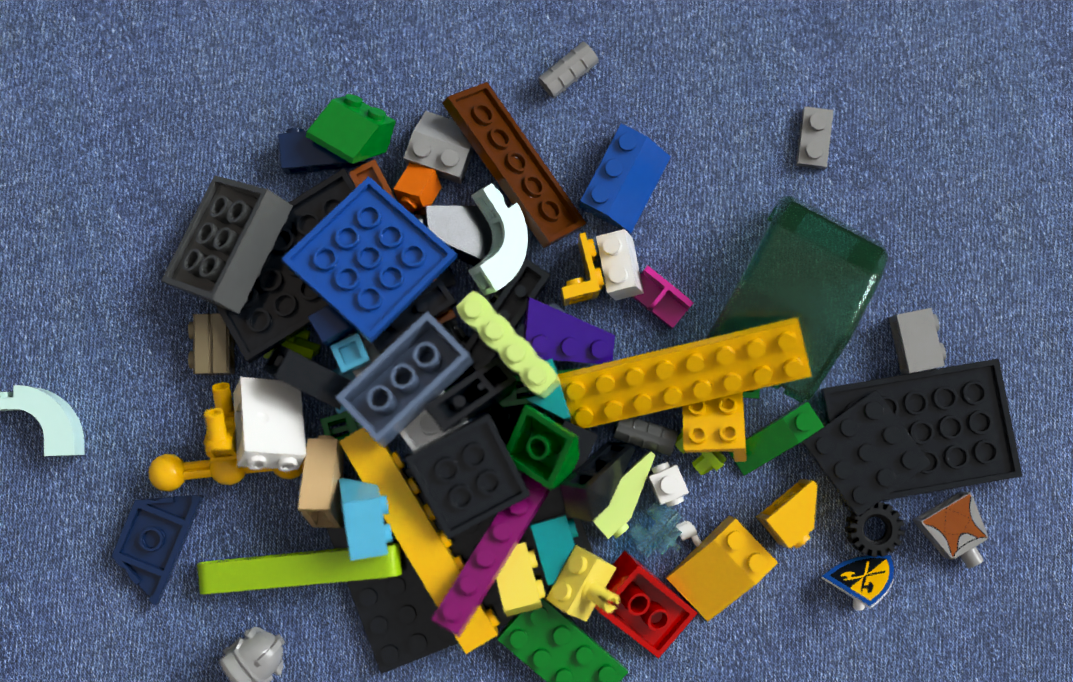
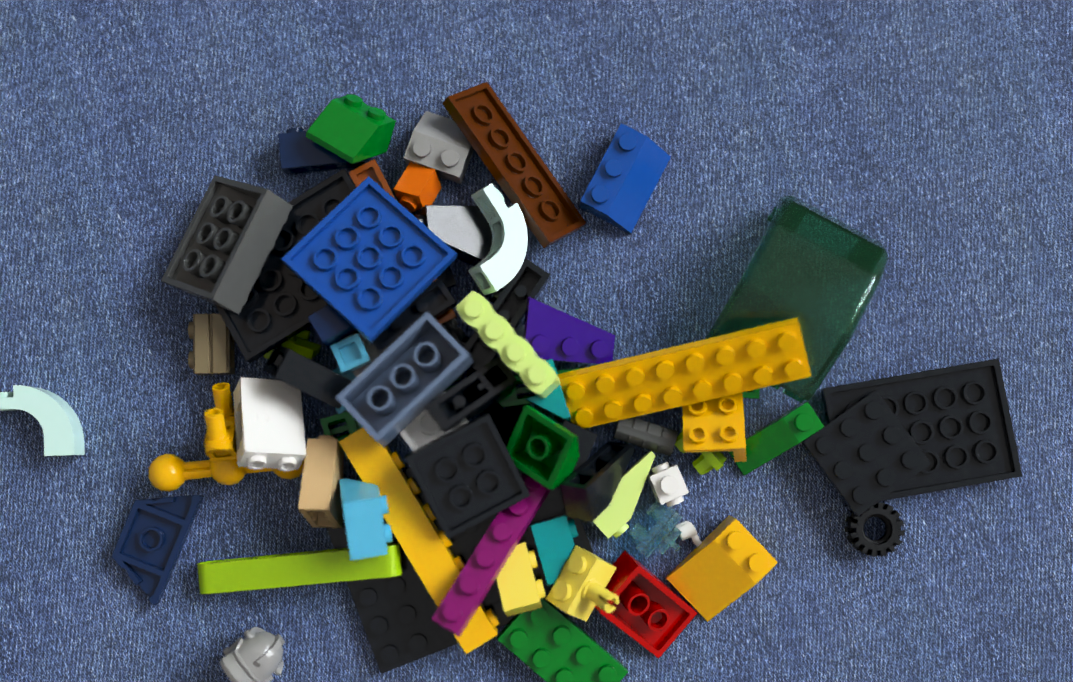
light grey axle [538,42,599,99] -> none
yellow bracket [561,232,604,306] -> none
white brick [596,229,644,300] -> none
dark pink panel [632,265,694,329] -> none
yellow slope [756,479,817,549] -> none
light grey plate [796,106,834,170] -> none
shield [822,555,894,611] -> none
light grey brick [889,308,946,375] -> none
torso [913,491,988,569] -> none

